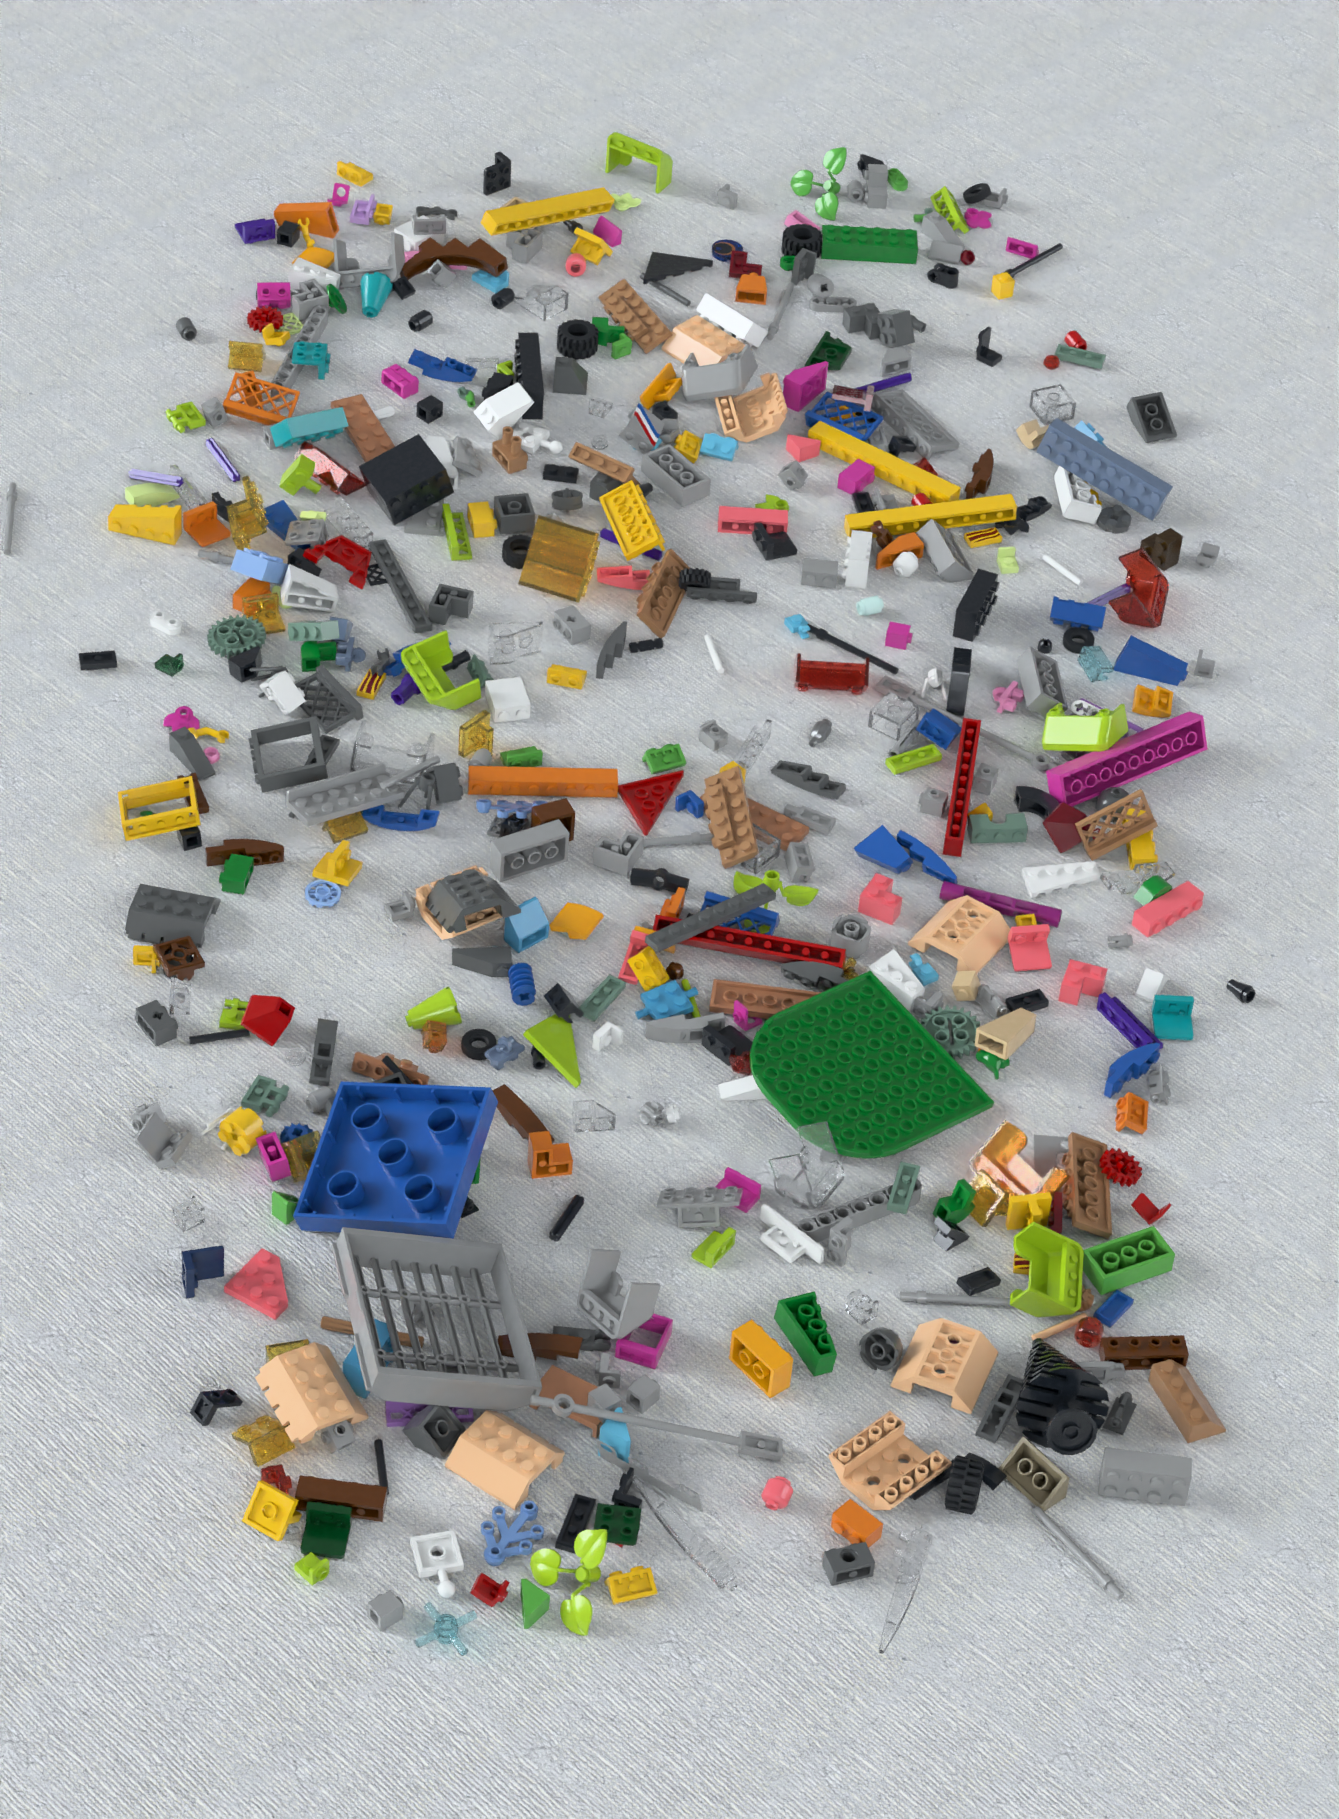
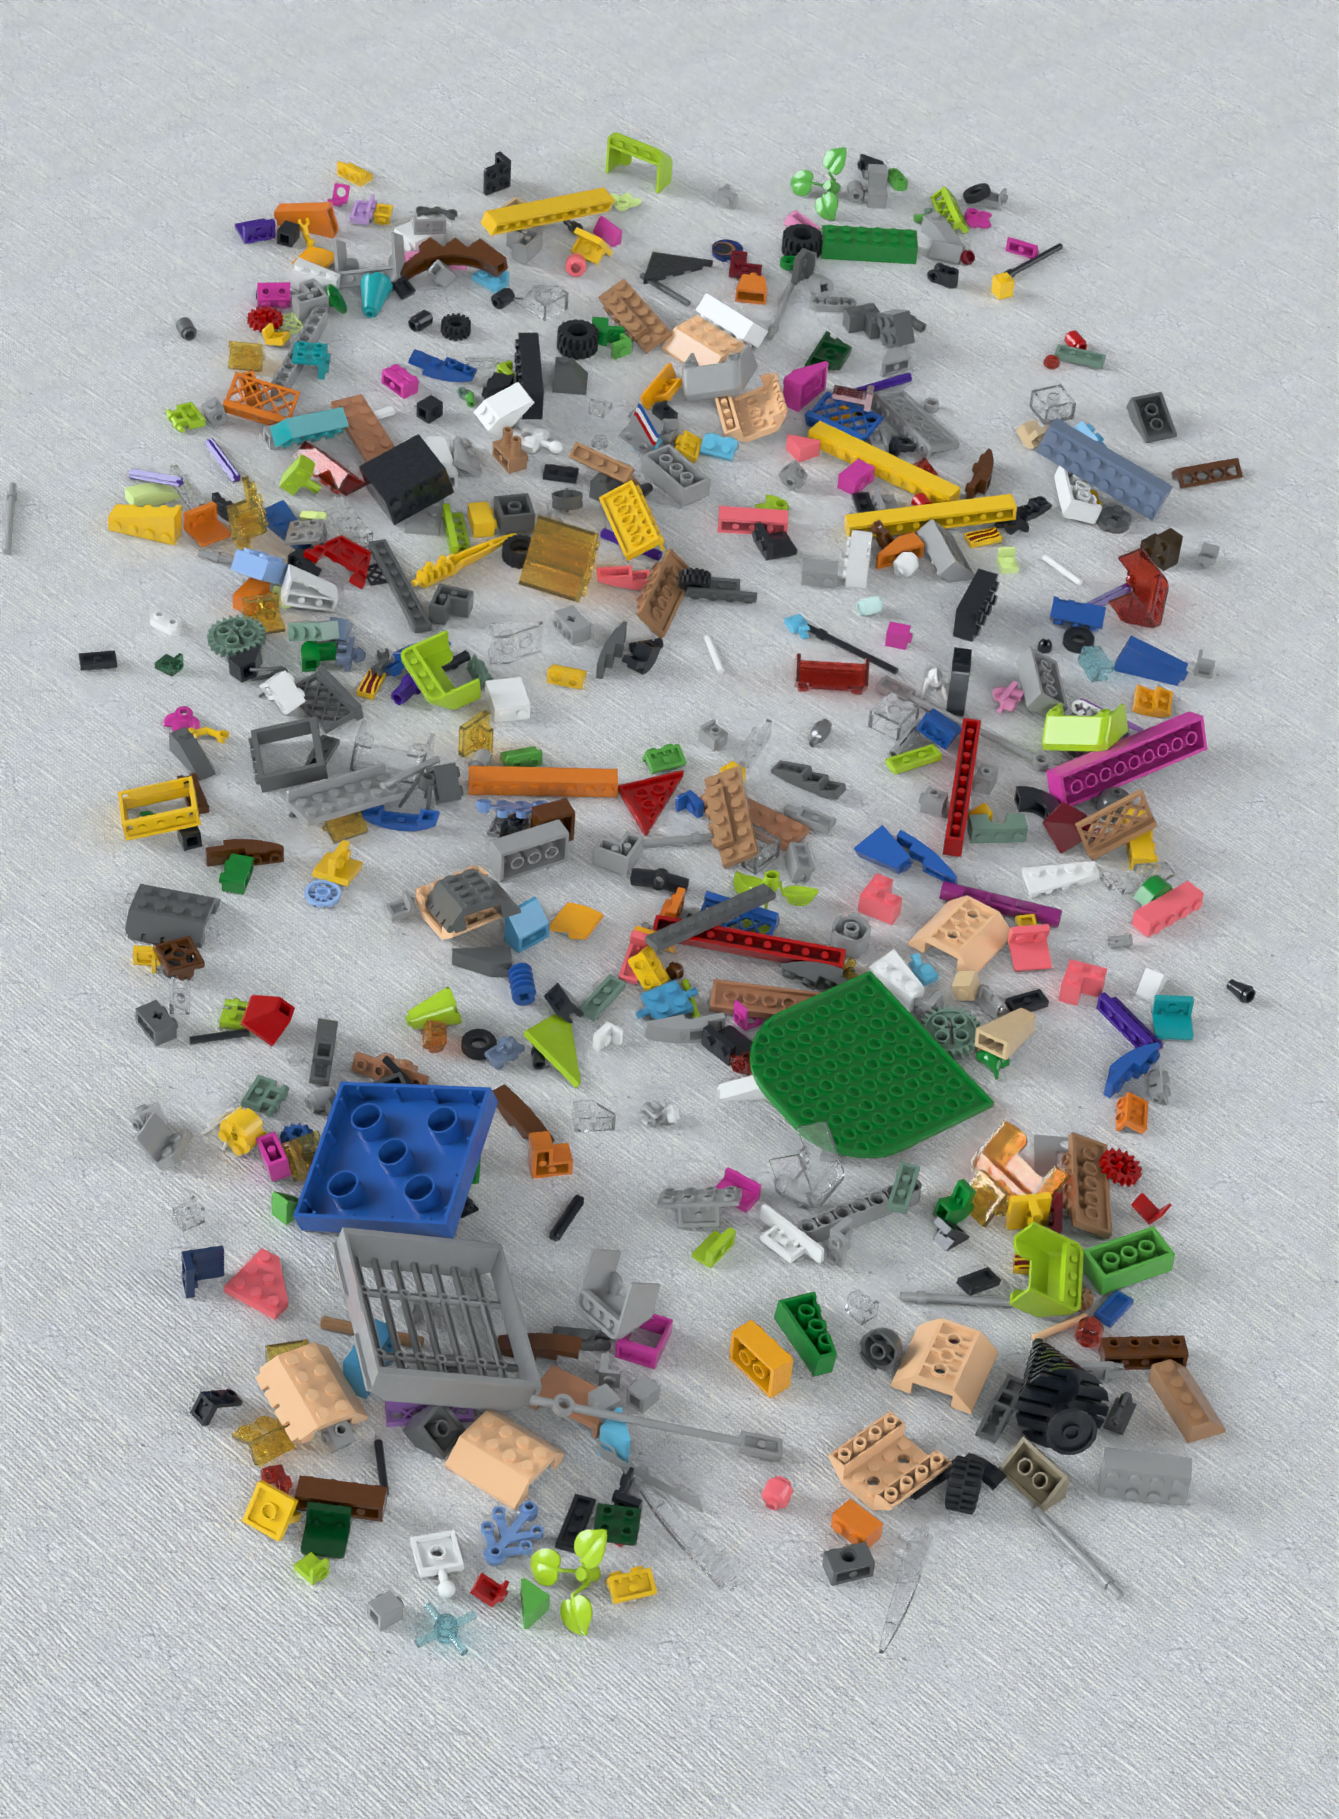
bright pink plate [203,747,220,764] -> none
black bracket [976,326,1002,367] -> none
none -> yellow piece [411,533,517,589]
none -> black tyre [441,313,471,341]
none -> black brick [622,641,661,675]
none -> light grey bush [924,398,939,413]
none -> reddish brown fence [1171,458,1243,489]

